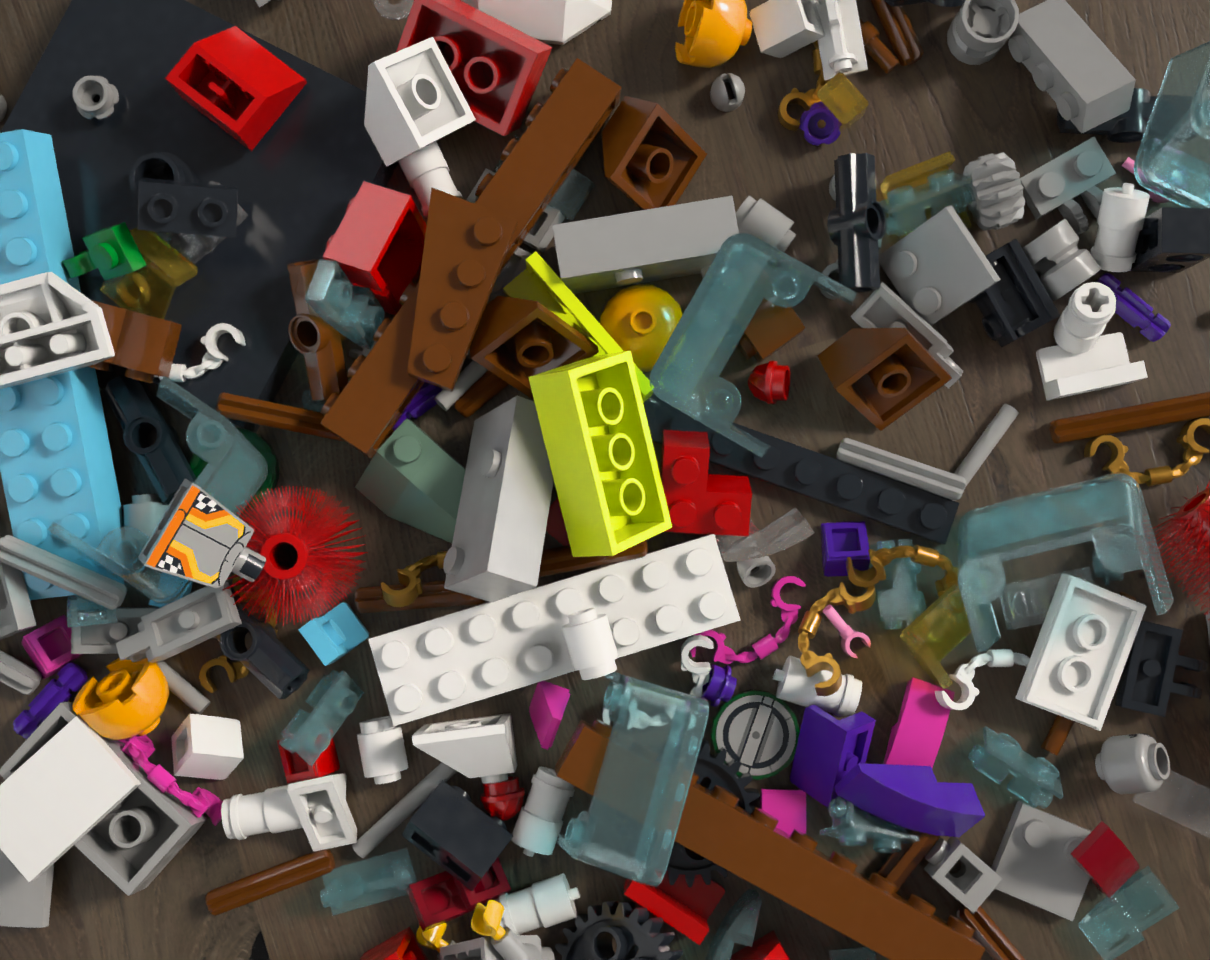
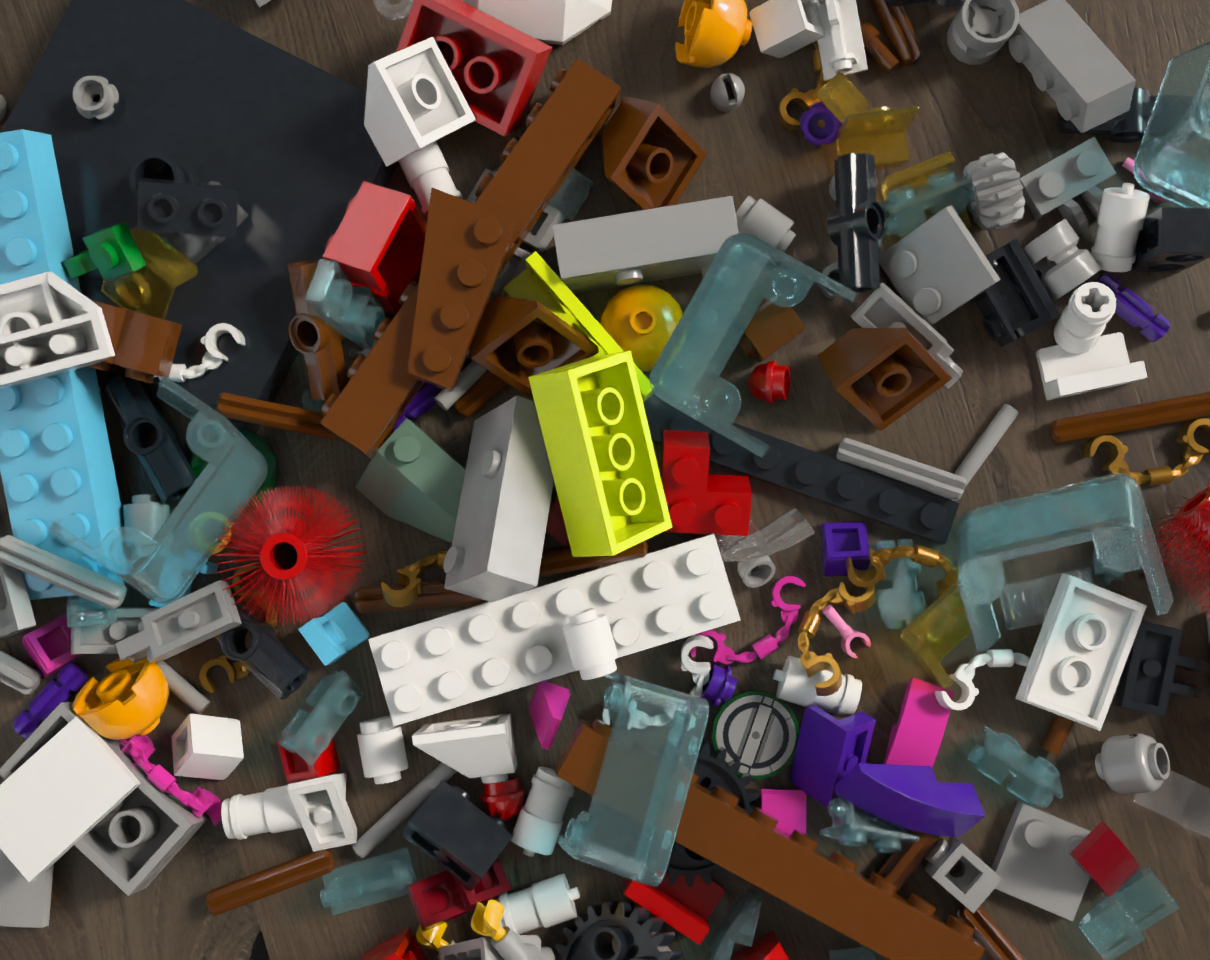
torso [138,478,266,589] -> none
red slope [165,26,307,151] -> none
none -> clear yellow piece [836,106,920,166]

